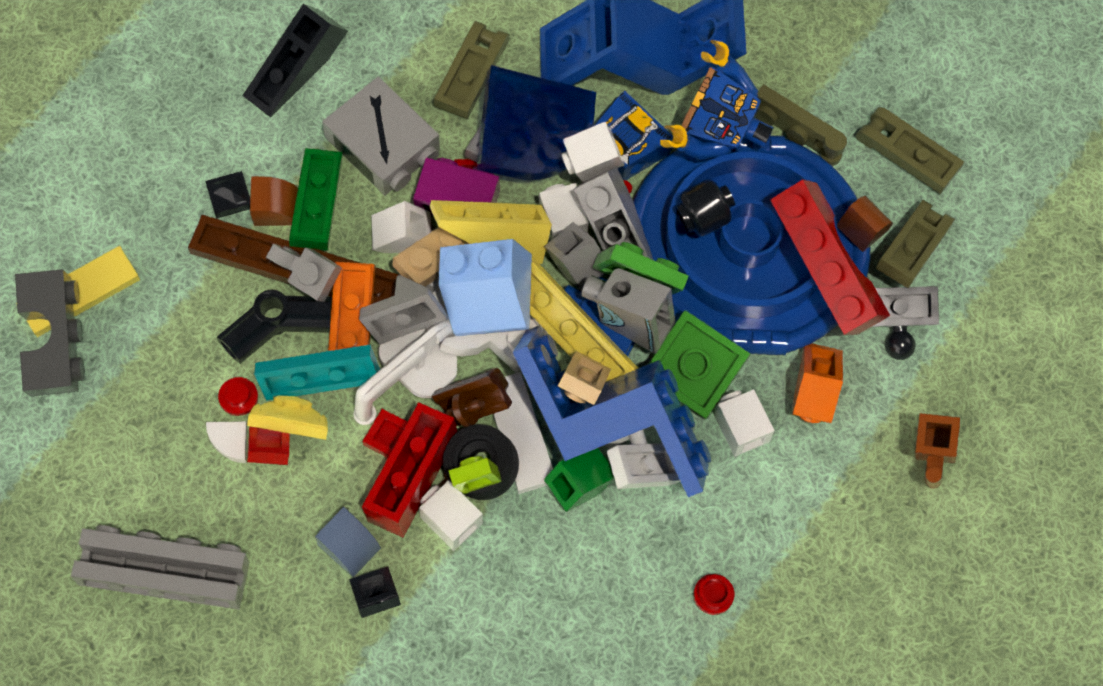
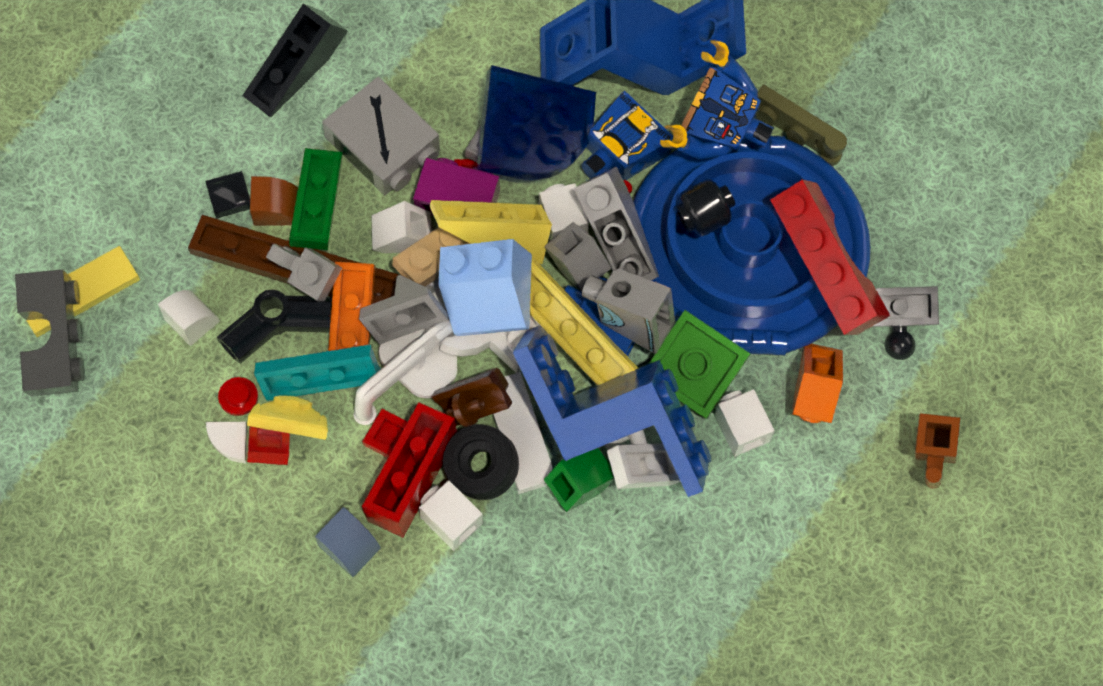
light grey brick [71,525,250,610] -> none
black tile [349,566,401,618] -> none
olive plate [434,21,510,119] -> none
lime plate [449,456,502,494] -> none
tan plate [558,351,611,405] -> none
white brick [562,122,625,182] -> none
bright green plate [592,242,689,295] -> none
red plate [693,574,735,615] -> none
dark orange brick [837,195,893,252] -> none
olive plate [856,107,964,194] -> none
olive plate [876,200,955,288] -> none
none -> white brick [158,290,220,346]

